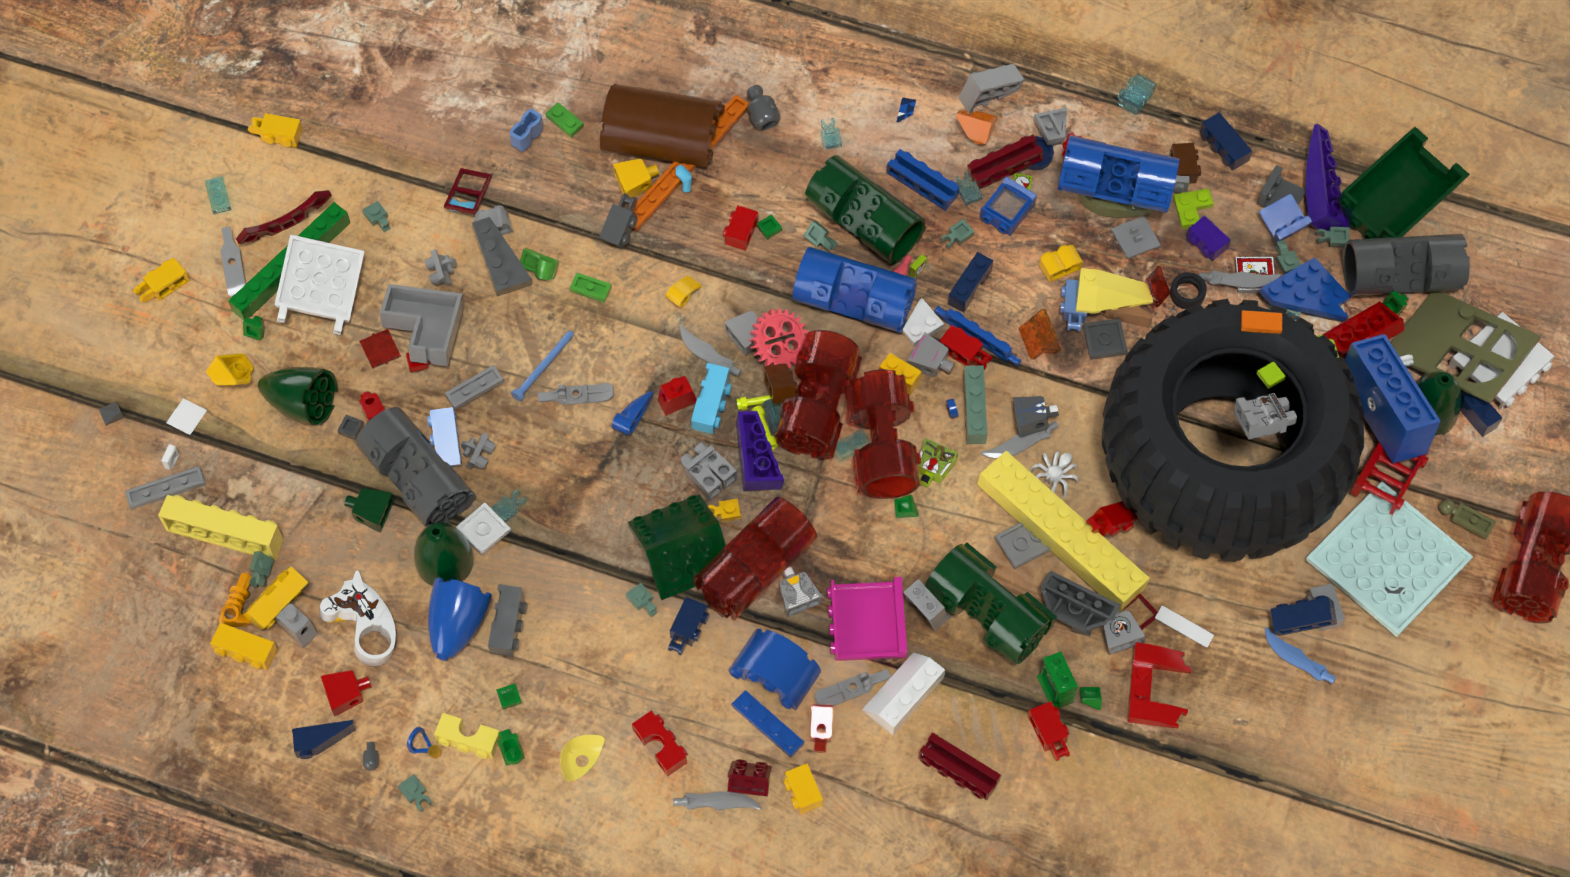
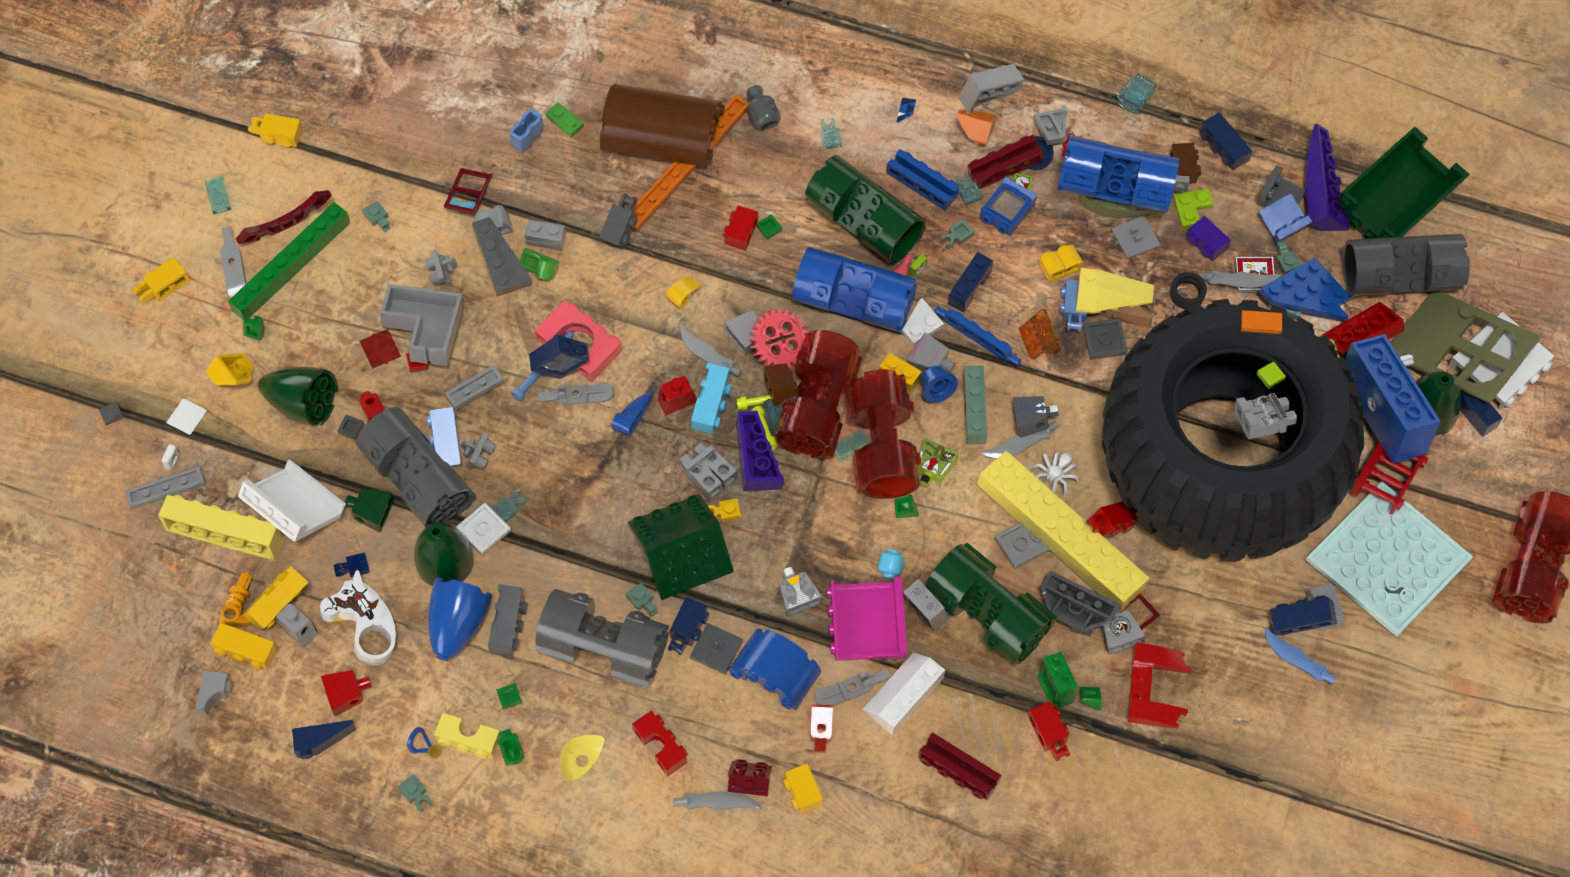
sand green plate [249,551,274,588] -> none
white plate [274,235,364,335] -> none
dark grey cylinder [363,742,379,771] -> none
bright green plate [570,273,612,303] -> none
yellow torso [613,159,659,198] -> none
medium azure arm [675,165,692,192] -> none
clear red cylinder [693,497,817,621] -> none
blue plate [732,690,804,758] -> none
sand green plate [803,220,838,250] -> none
red brick [939,325,993,370] -> none
blue tile [946,398,959,418] -> none
clear red piece [1146,266,1170,307] -> none
white sticker [1155,606,1214,647] -> none
sand green plate [1316,227,1349,247] -> none
green tile [1383,290,1409,315] -> none
olive plate [1439,499,1496,540] -> none
none -> light grey arch [196,671,233,716]
none -> white panel [238,459,346,542]
none -> clear blue plate [333,552,370,577]
none -> light grey brick [525,219,566,251]
none -> dark blue window [529,335,589,379]
none -> coral arch [534,300,622,382]
none -> dark grey cylinder [536,589,669,688]
none -> dark grey plate [690,623,743,675]
none -> medium azure head [877,549,905,579]
none -> blue piece [920,366,958,403]

